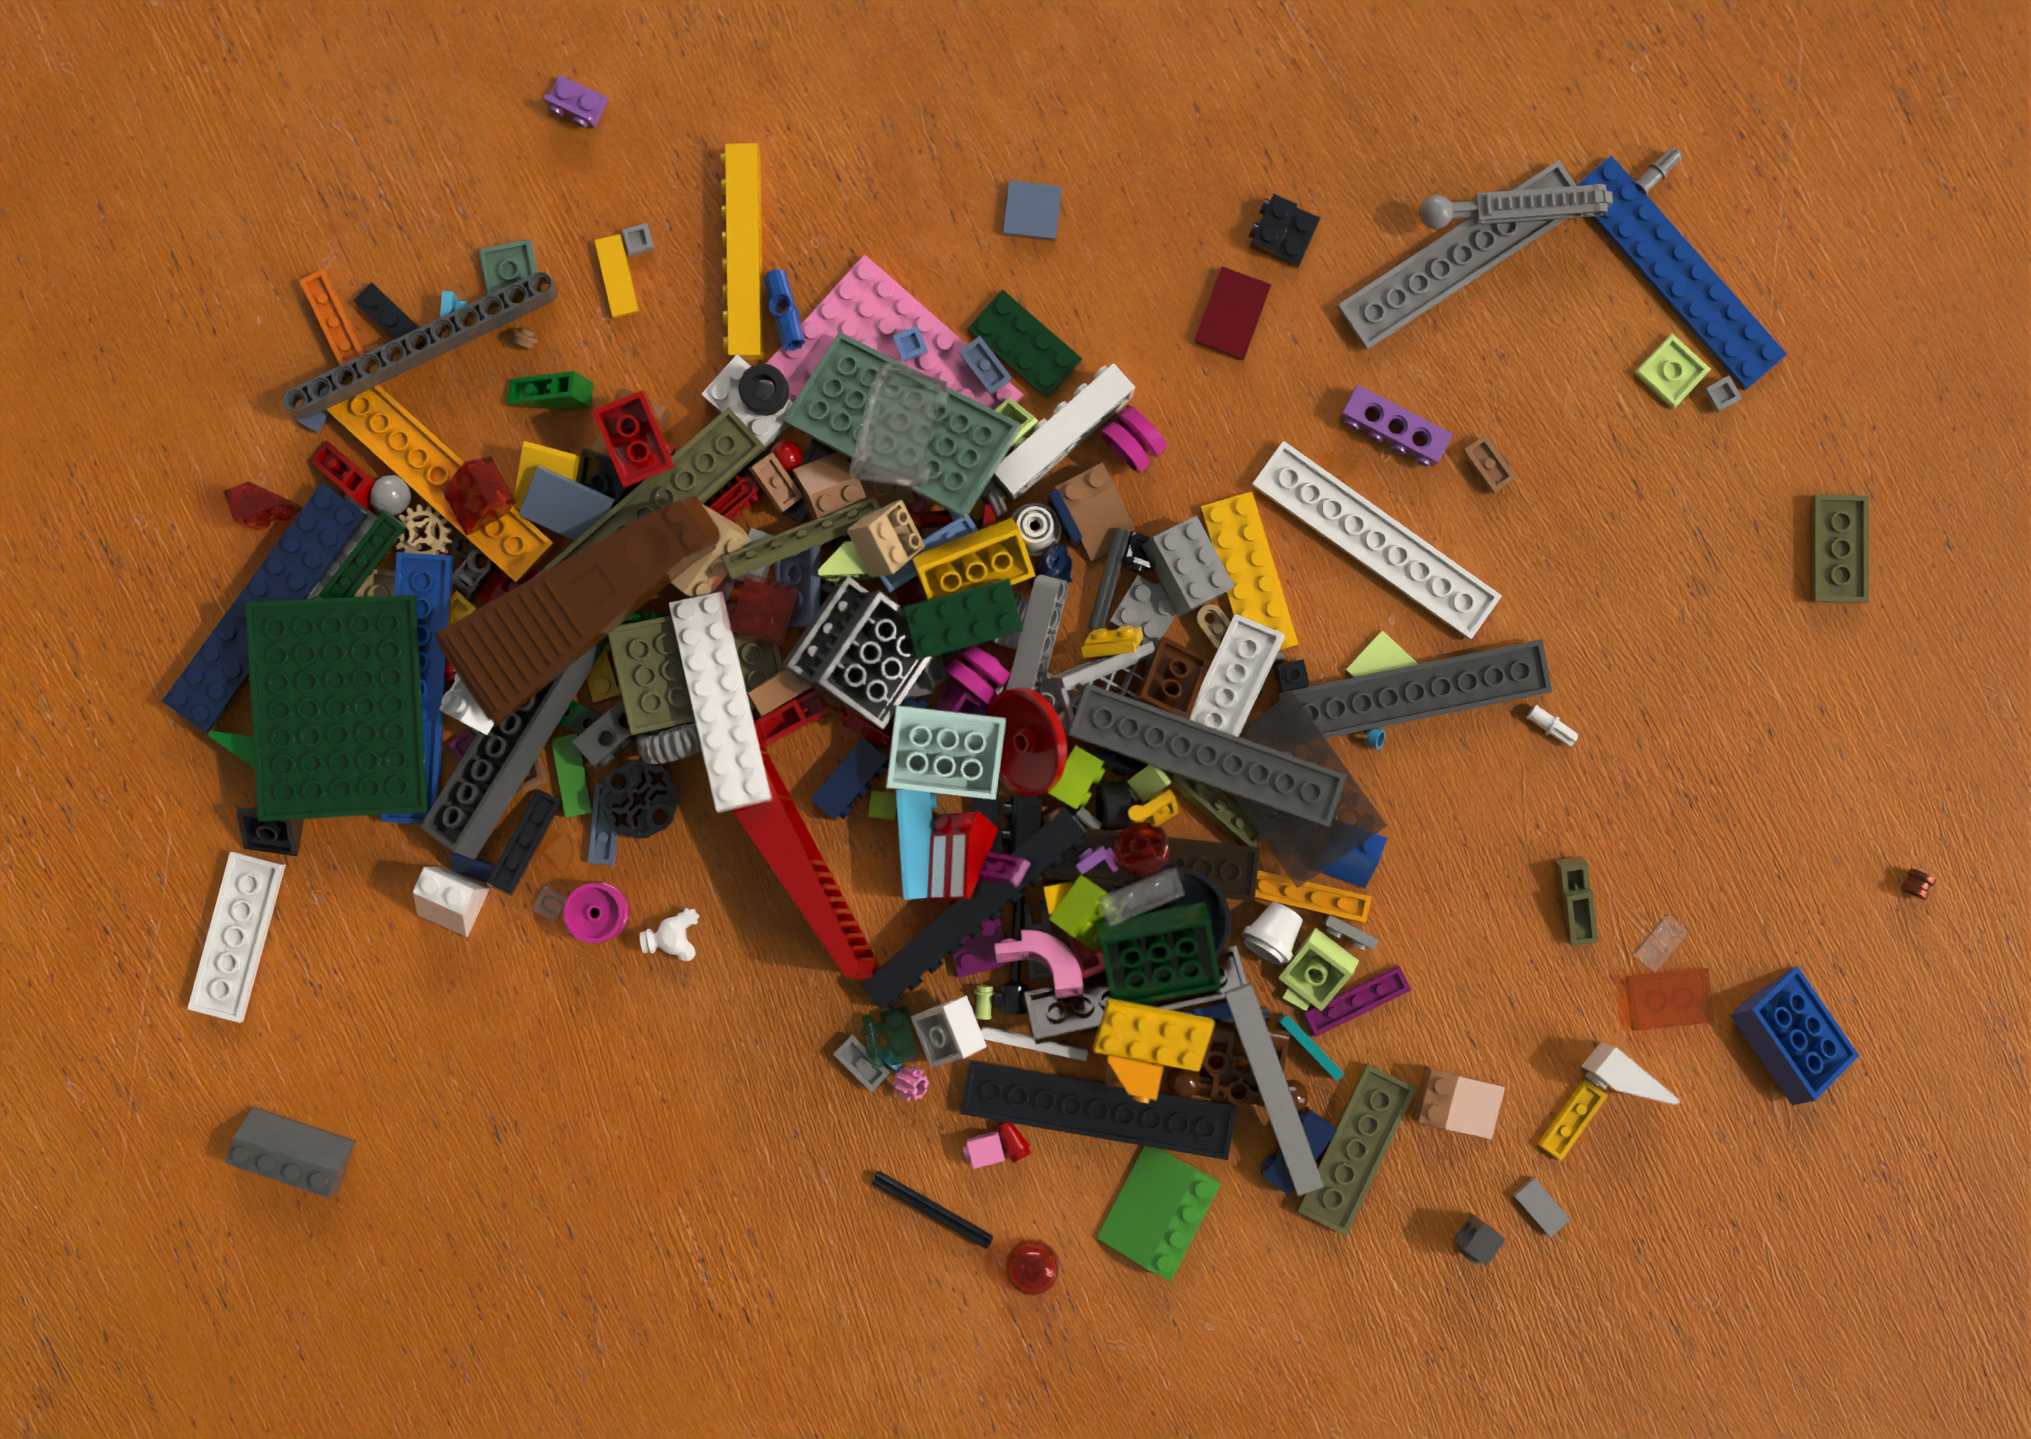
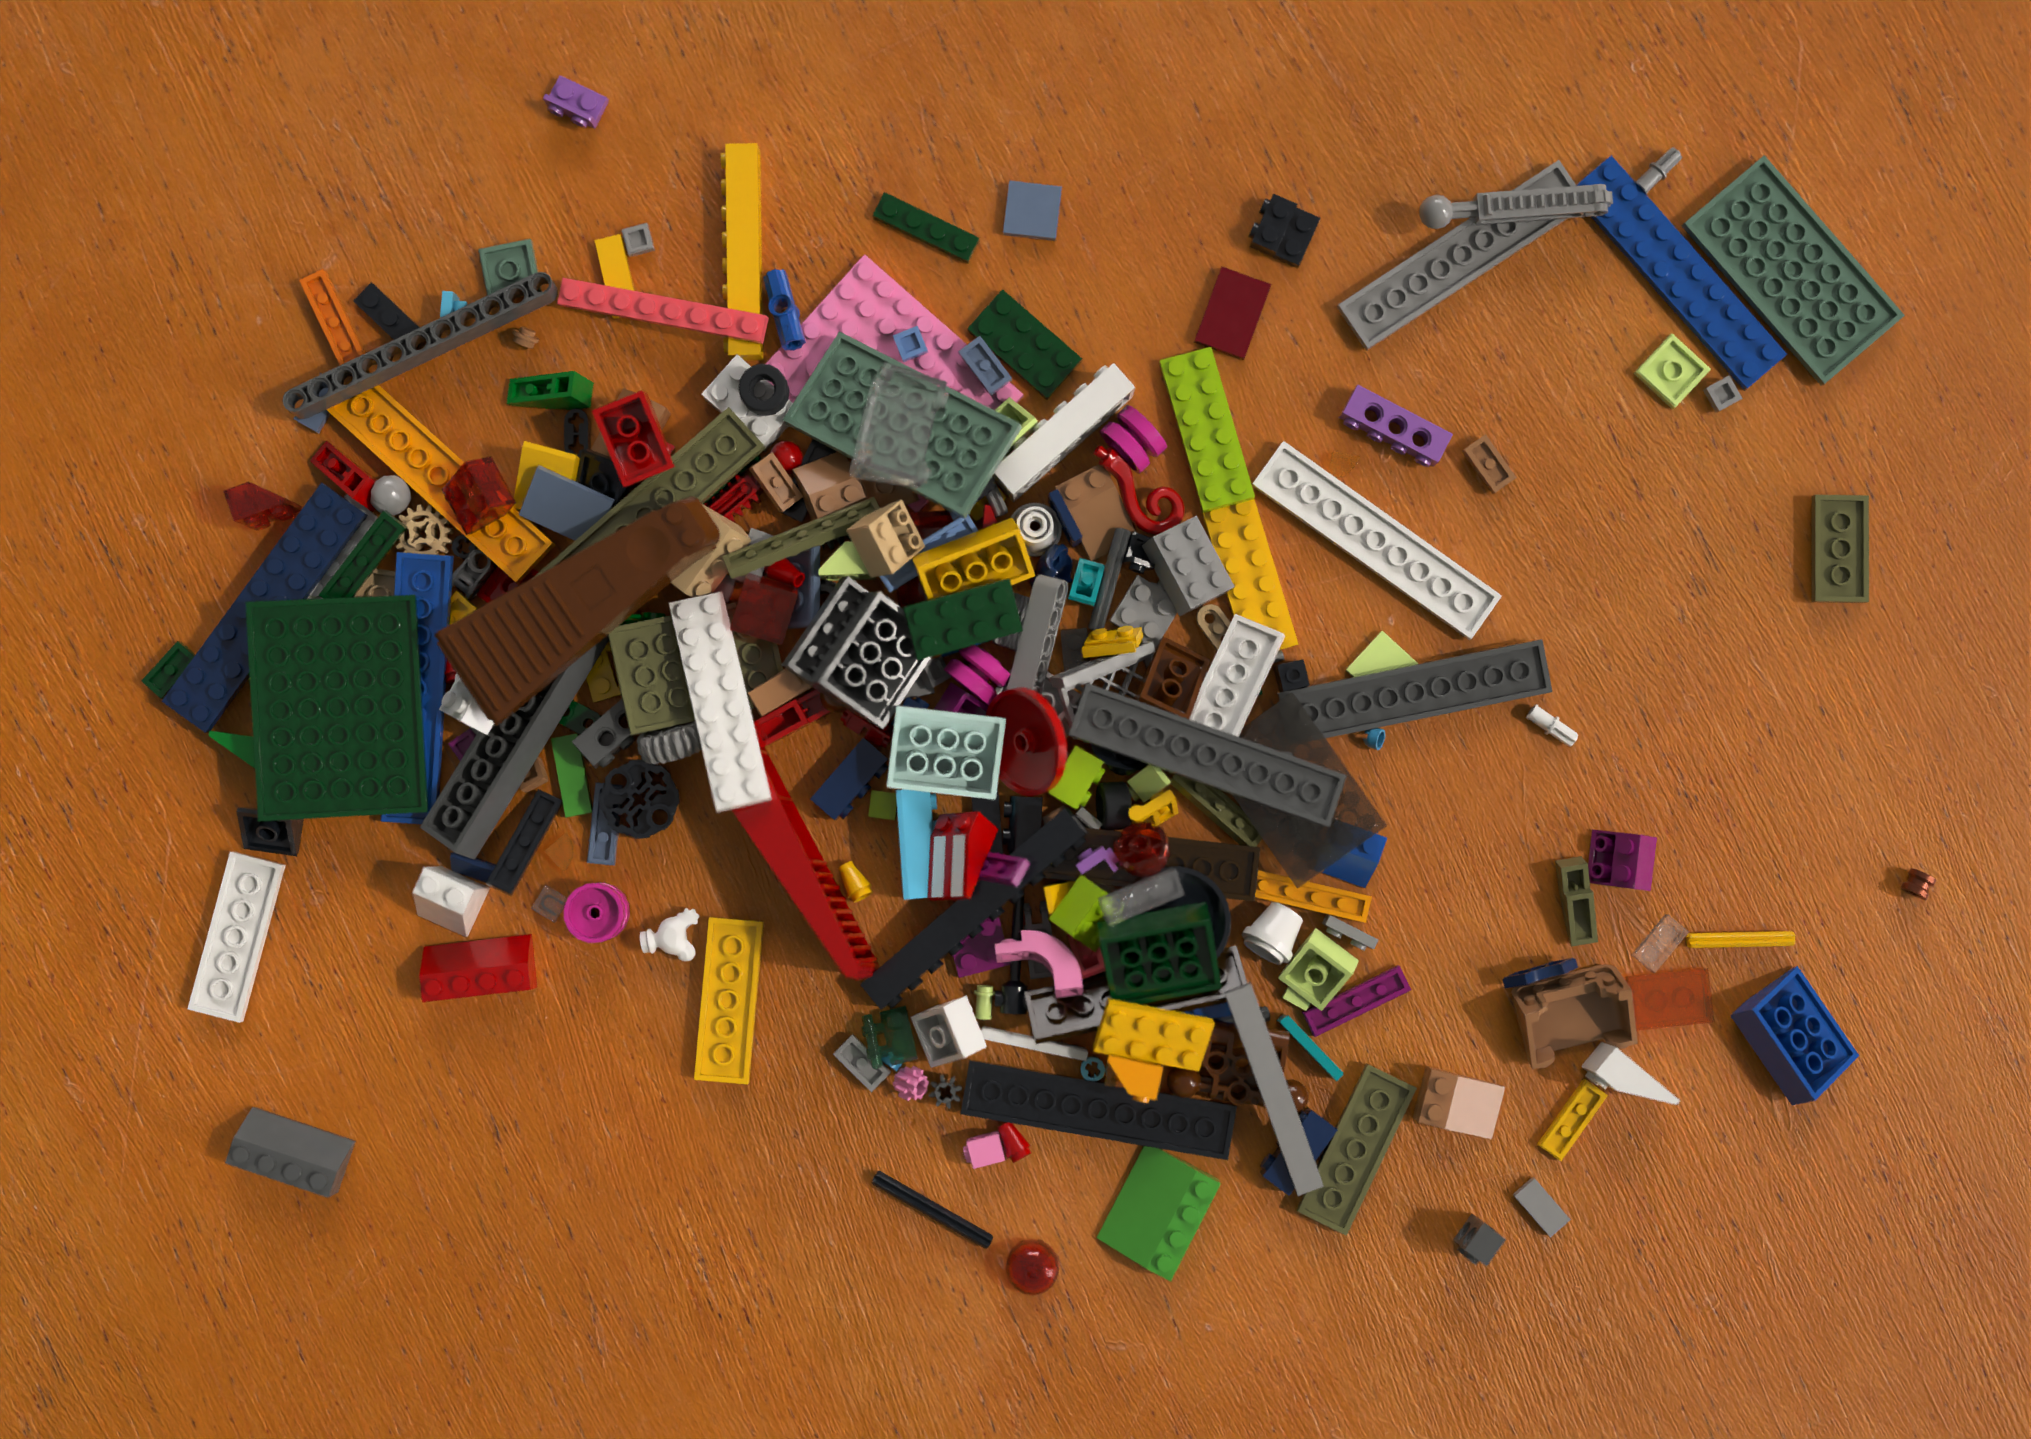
none -> dark green plate [141,641,196,699]
none -> red slope [419,934,538,1003]
none -> coral plate [557,278,769,344]
none -> black beam [564,409,591,458]
none -> yellow plate [694,917,764,1084]
none -> red cone [764,558,805,588]
none -> yellow cone [838,861,873,903]
none -> dark green plate [873,192,980,264]
none -> dark grey gear [929,1074,962,1109]
none -> clear smoke plate [1060,628,1090,671]
none -> teal slope [1068,558,1105,606]
none -> medium azure bush [1080,1056,1105,1082]
none -> red plant [1094,445,1185,535]
none -> lime plate [1159,347,1255,513]
none -> dark blue tile [1502,958,1578,988]
none -> medium nougat windscreen [1511,964,1638,1069]
none -> magenta slope [1588,829,1657,891]
none -> sand green plate [1682,155,1905,386]
none -> yellow axle [1686,931,1795,948]

